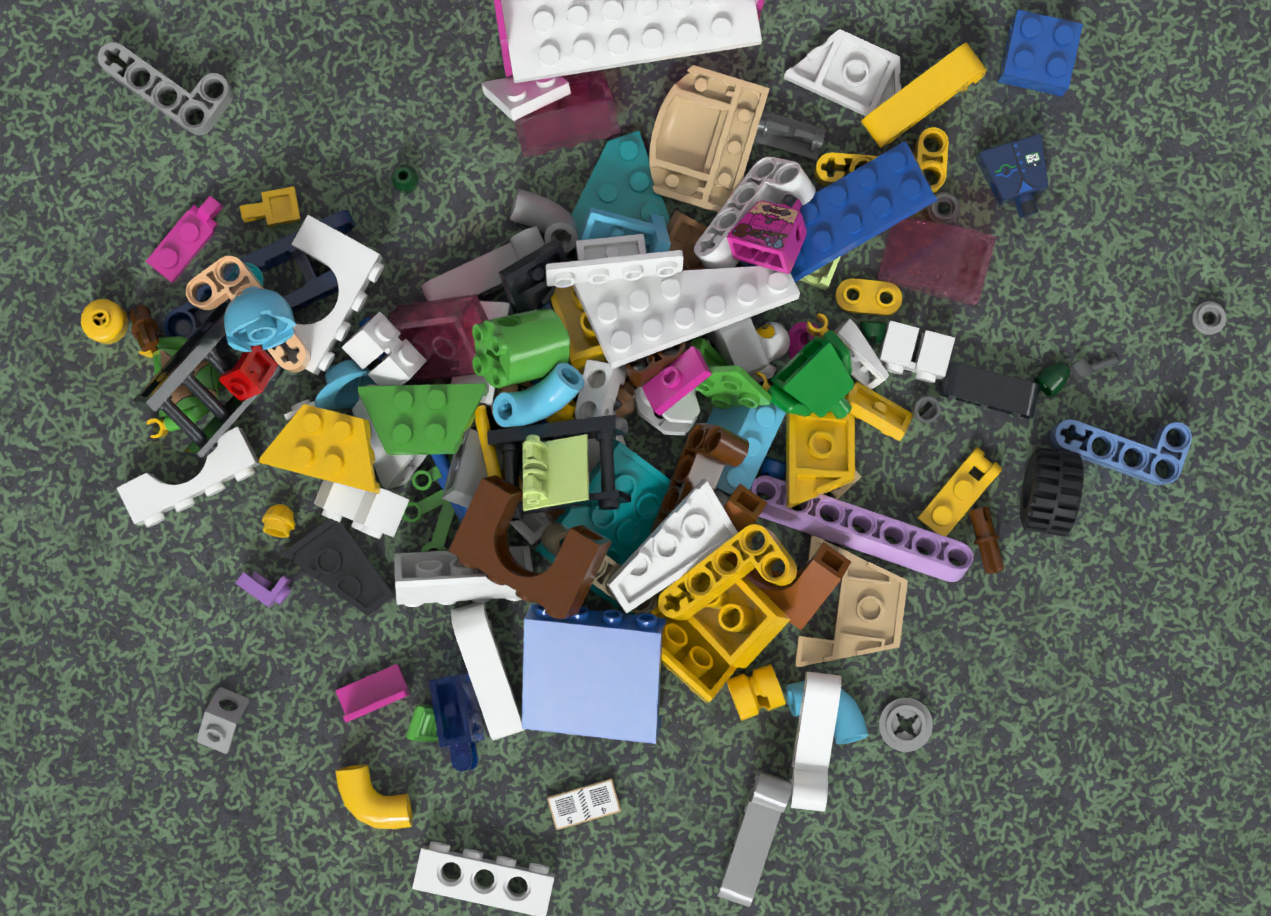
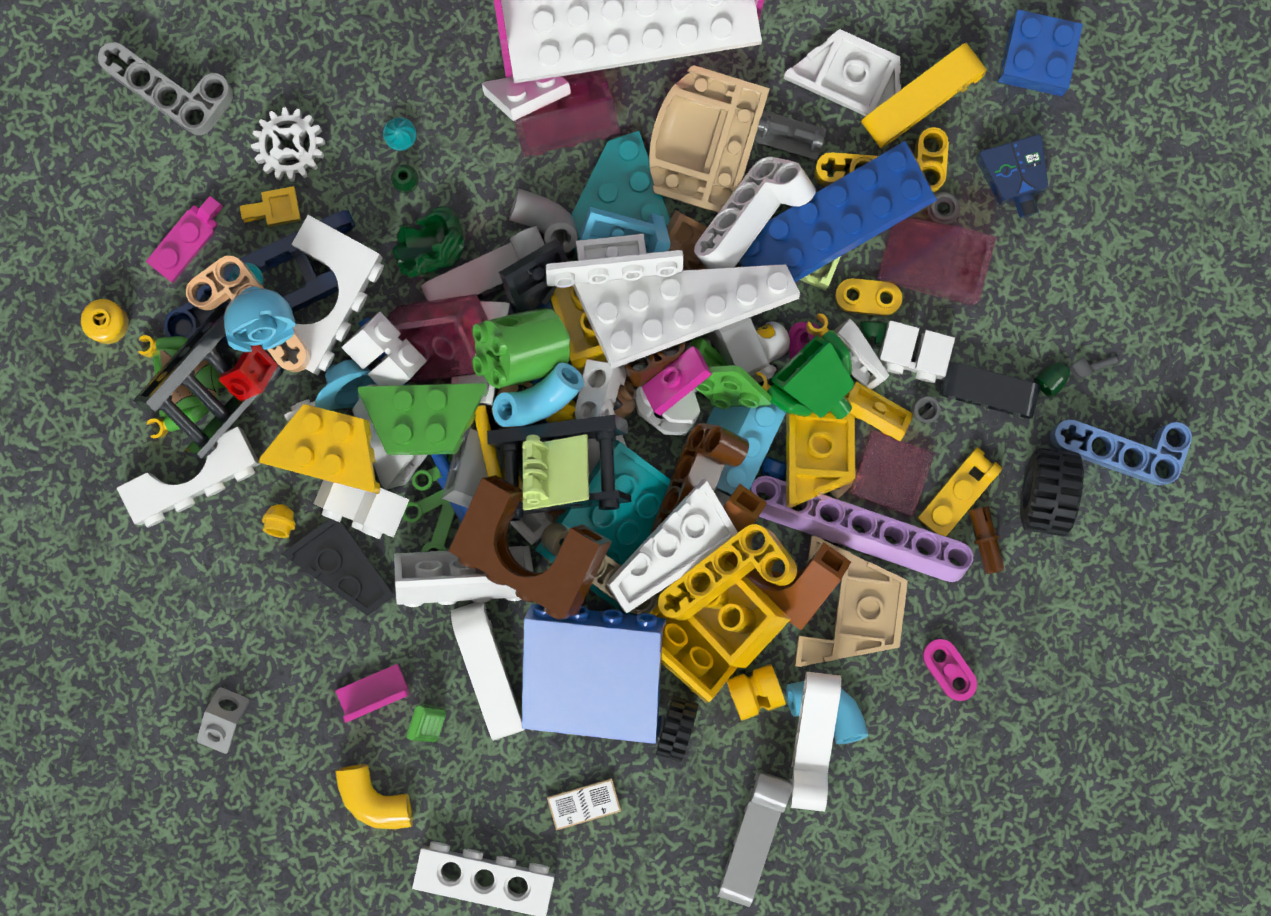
reddish brown axle [129,305,160,353] -> none
medium lavender bracket [235,571,292,607] -> none
clear blue brick [429,674,485,772] -> none
dark pink torso [726,194,807,274] -> none
light grey gear [878,698,933,752] -> none
light grey plate [1192,301,1226,335] -> none
none -> white gear [251,107,325,182]
none -> teal plate [383,117,417,151]
none -> dark green hair [393,206,465,277]
none -> black tyre [656,696,699,762]
none -> clear pink plate [849,430,935,517]
none -> dark pink plate [922,639,977,701]

